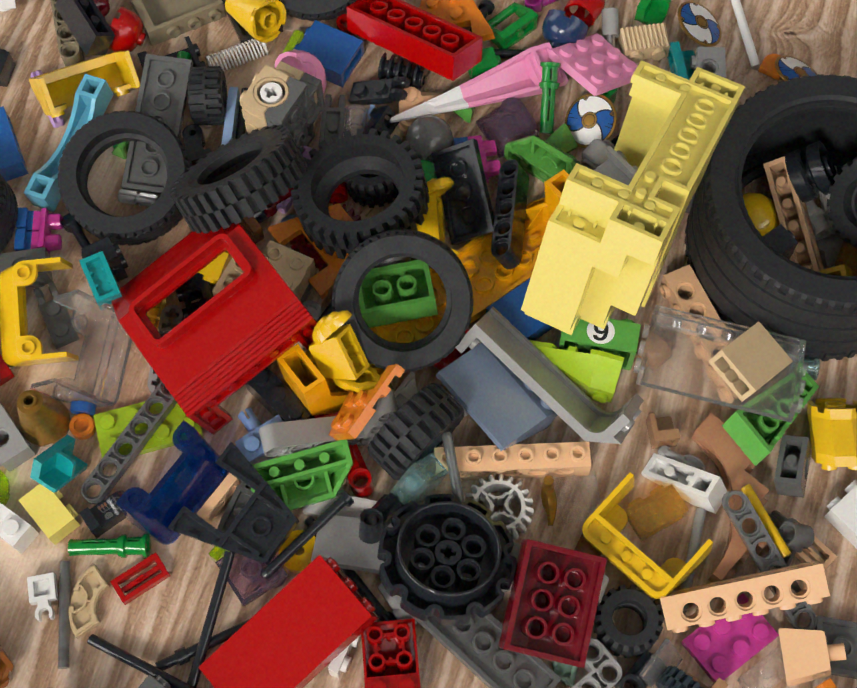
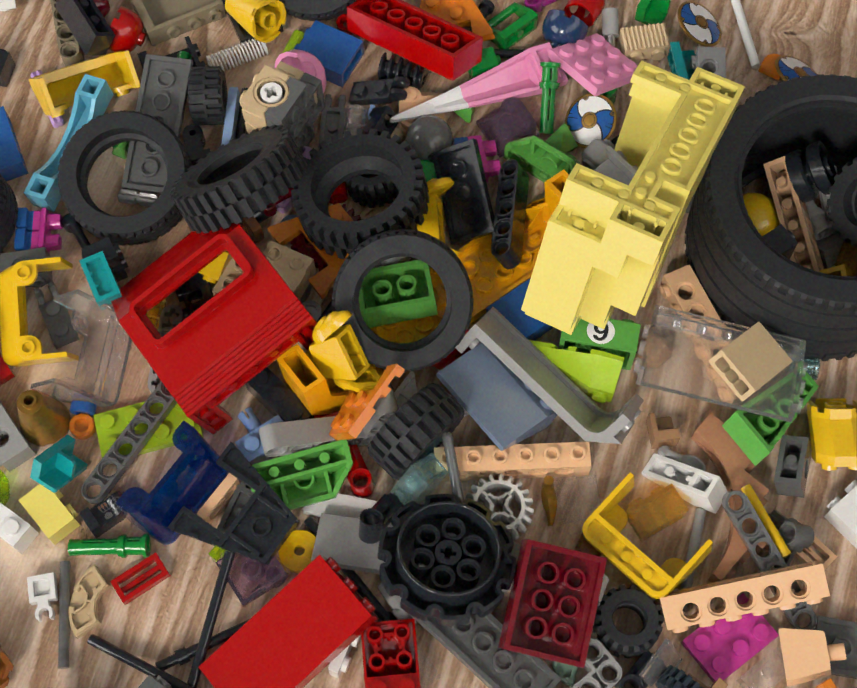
black bar [261,489,354,579] -> none

